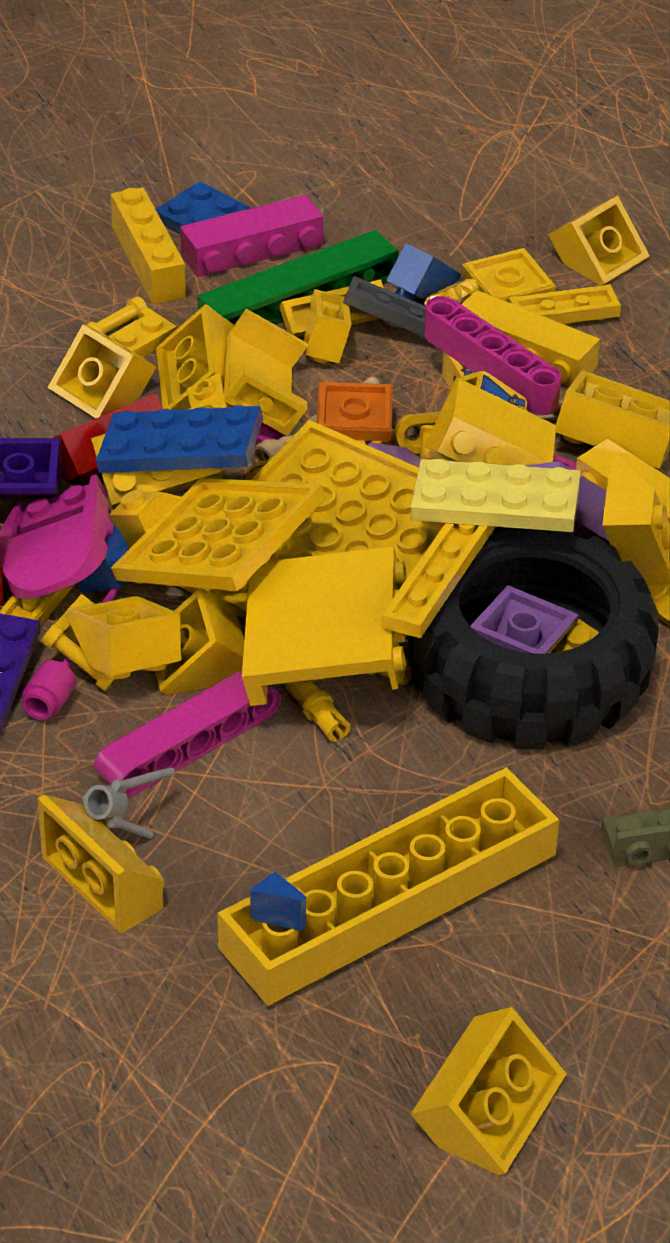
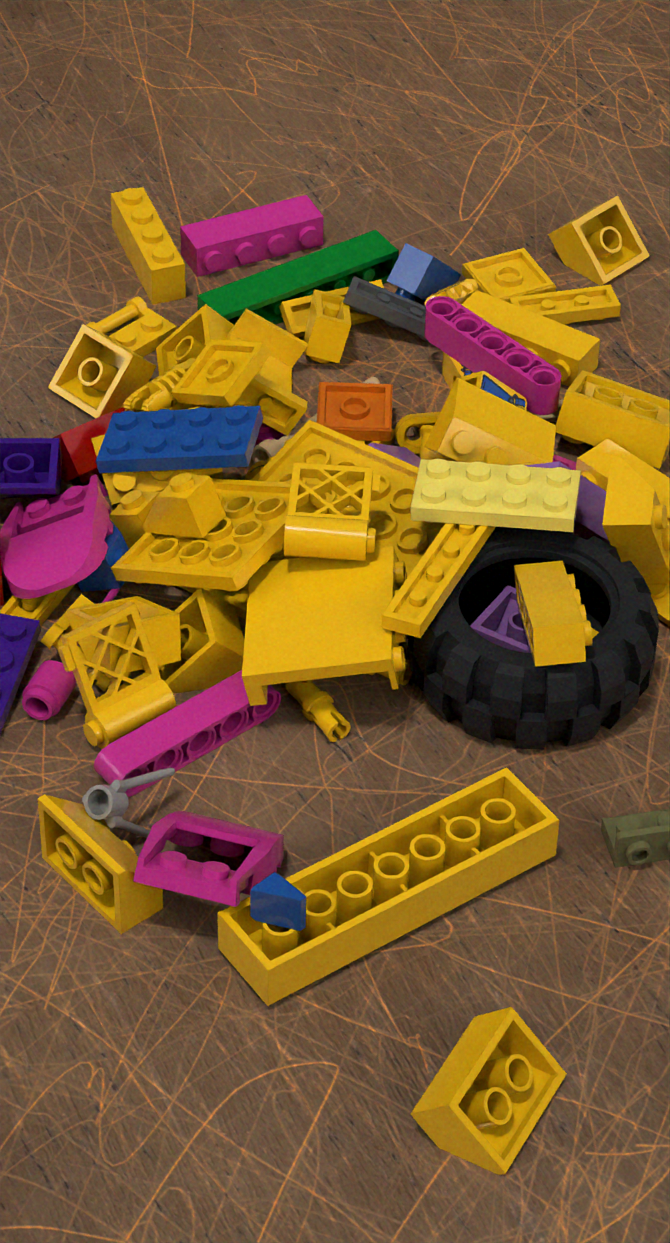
blue plate [156,181,250,235] -> none
none -> yellow piece [57,602,177,749]
none -> yellow hinge [123,358,196,412]
none -> dark pink slope [133,811,284,907]
none -> yellow slope [143,473,226,538]
none -> yellow plate [171,339,271,407]
none -> yellow piece [283,462,381,561]
none -> yellow brick [514,560,593,667]

